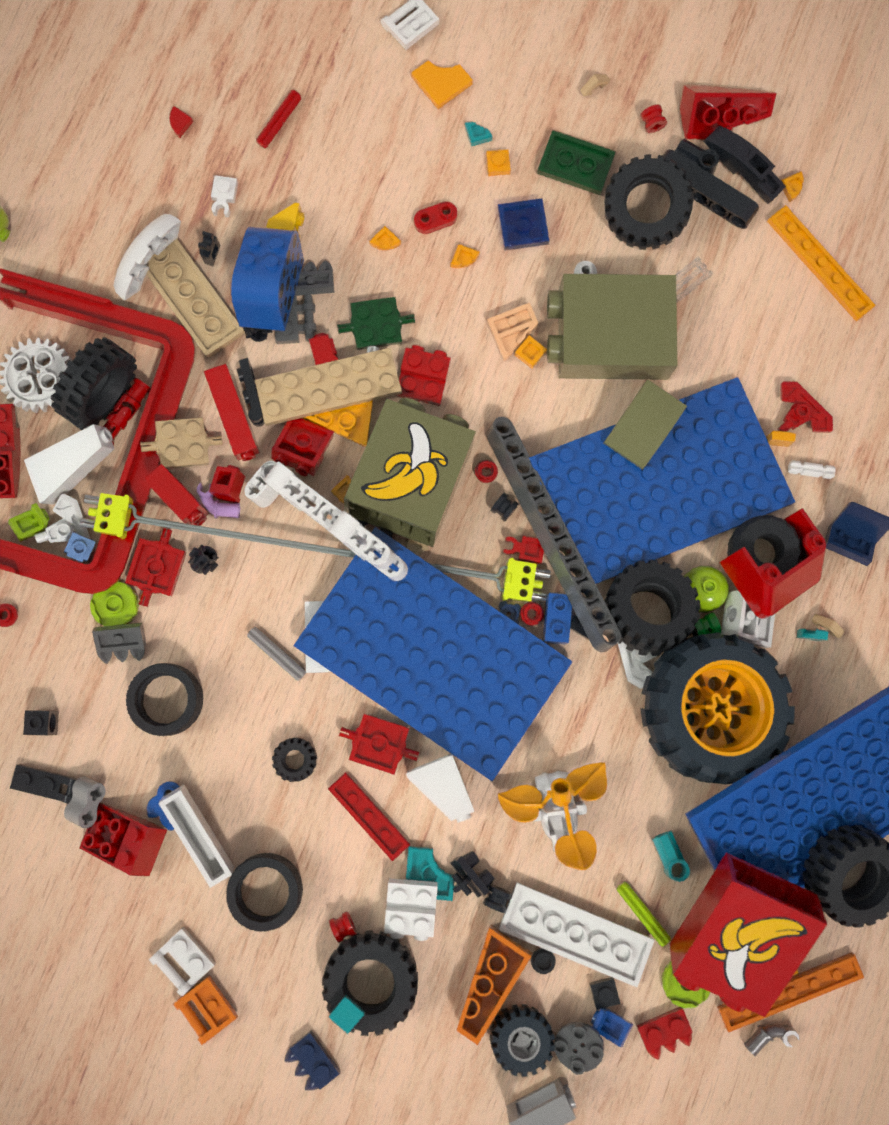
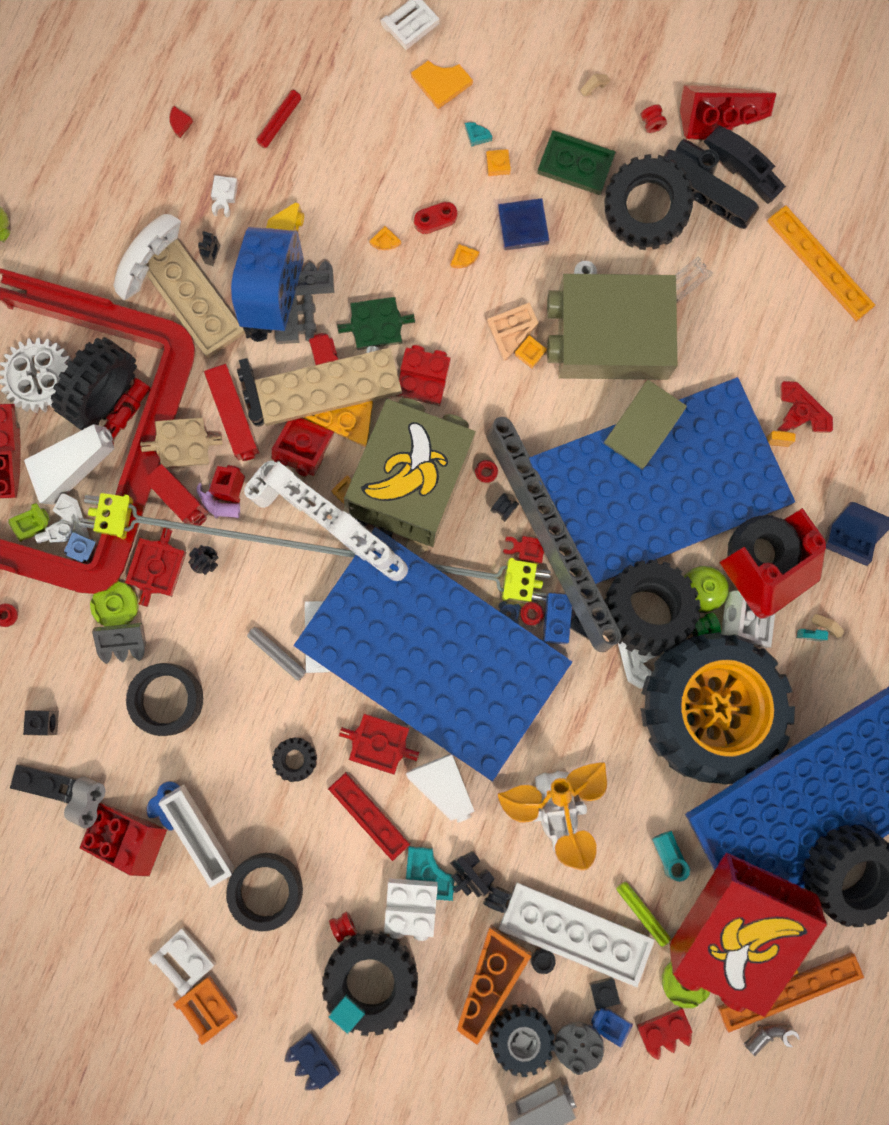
light orange tile [781,171,804,203] -> none
white axle [788,460,836,479] -> none

